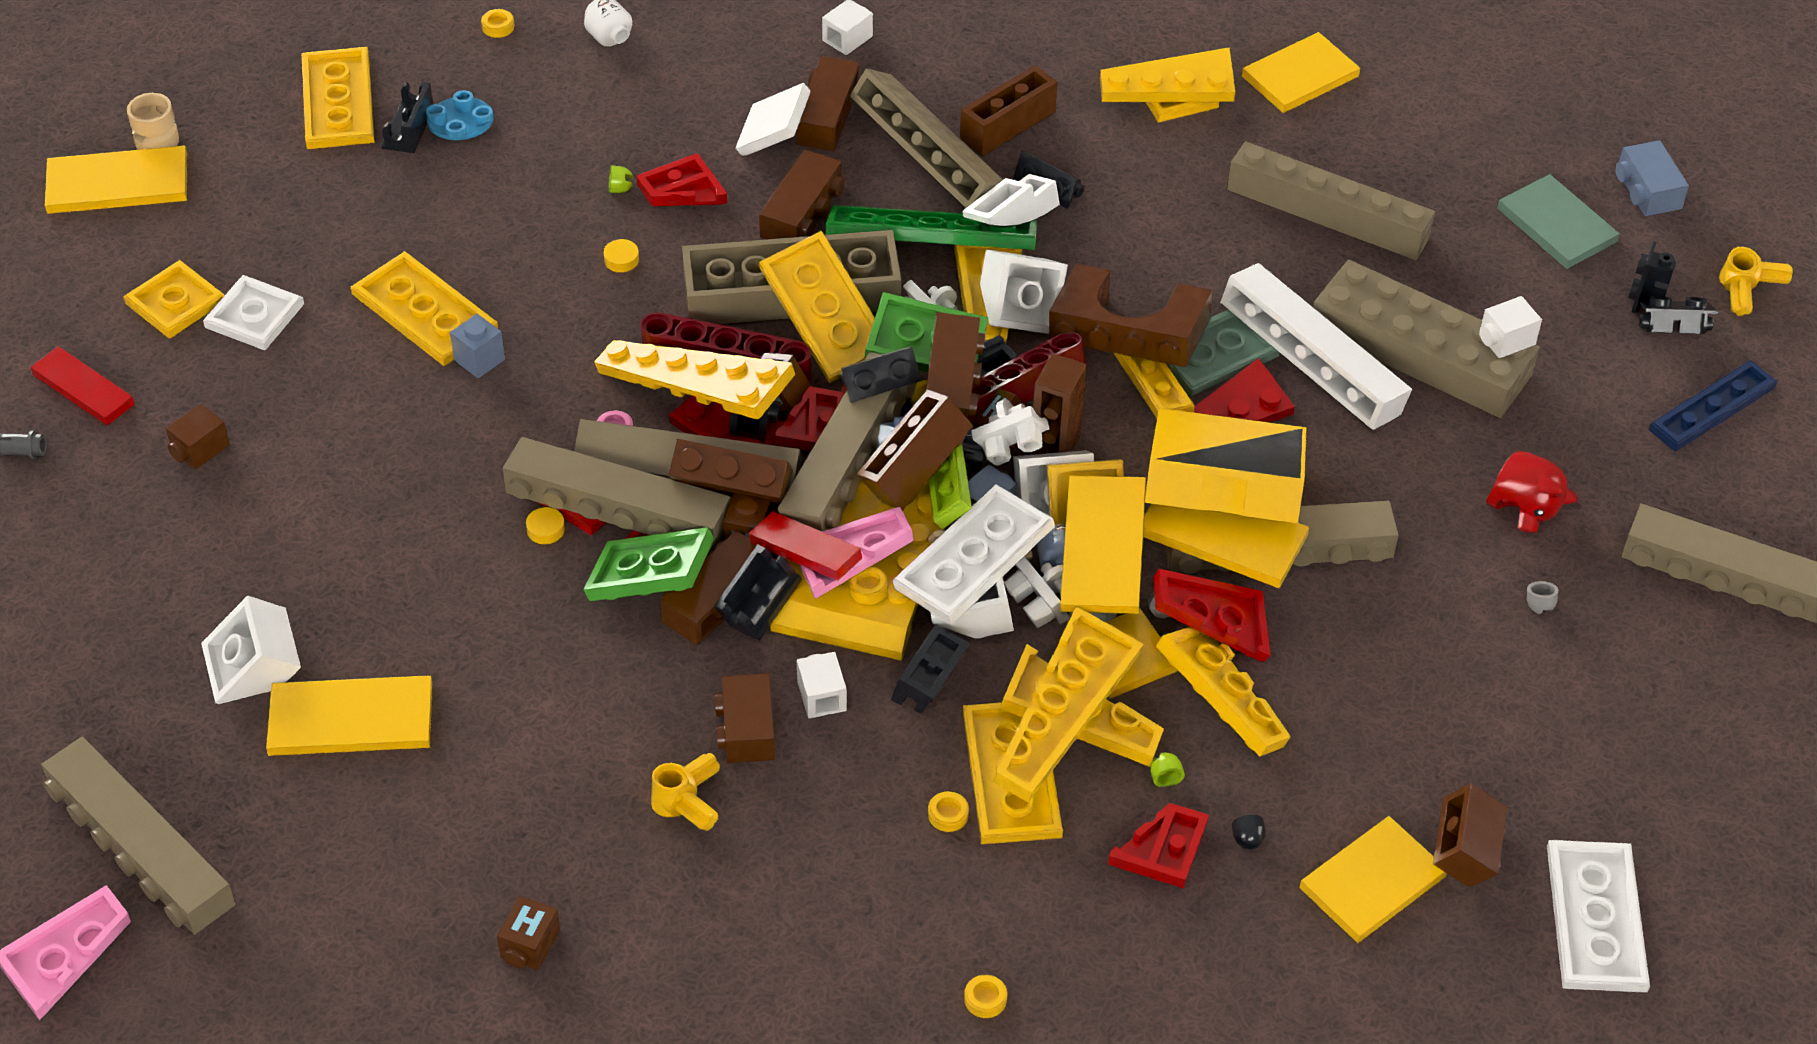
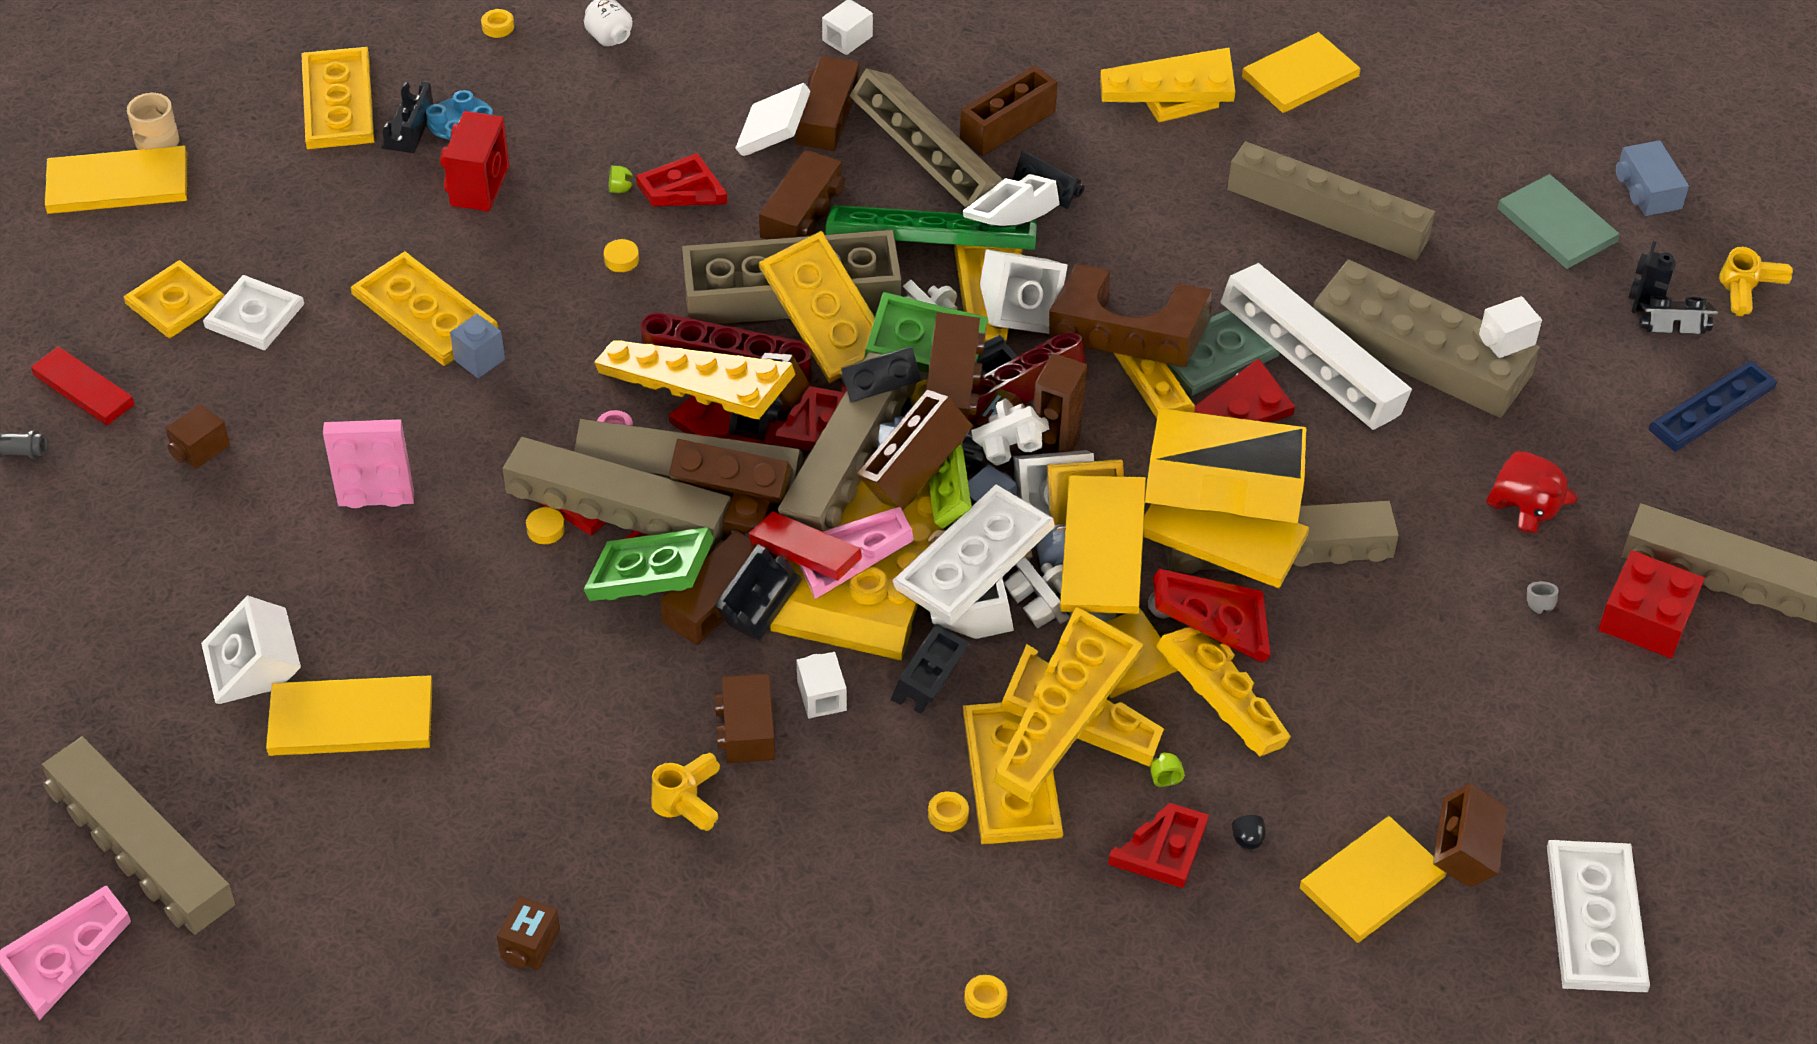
none -> bright pink plate [323,419,414,508]
none -> red brick [440,111,510,212]
none -> red brick [1598,550,1705,659]

